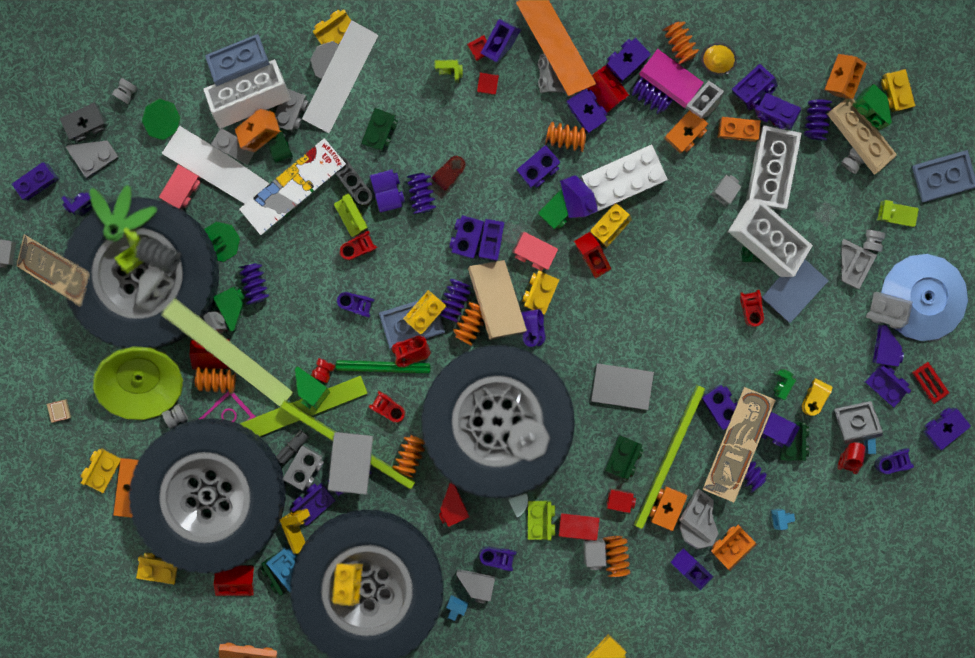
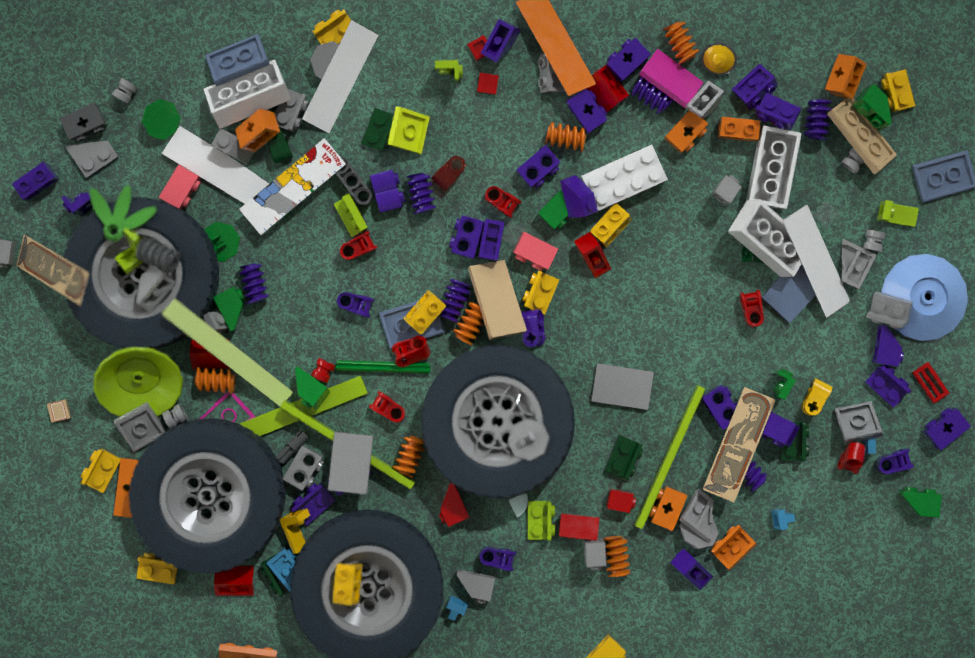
none -> light grey plate [114,402,167,452]
none -> neon yellow plate [388,107,430,154]
none -> red piece [485,186,522,218]
none -> white sticker [783,205,849,318]
none -> green slope [899,487,942,518]

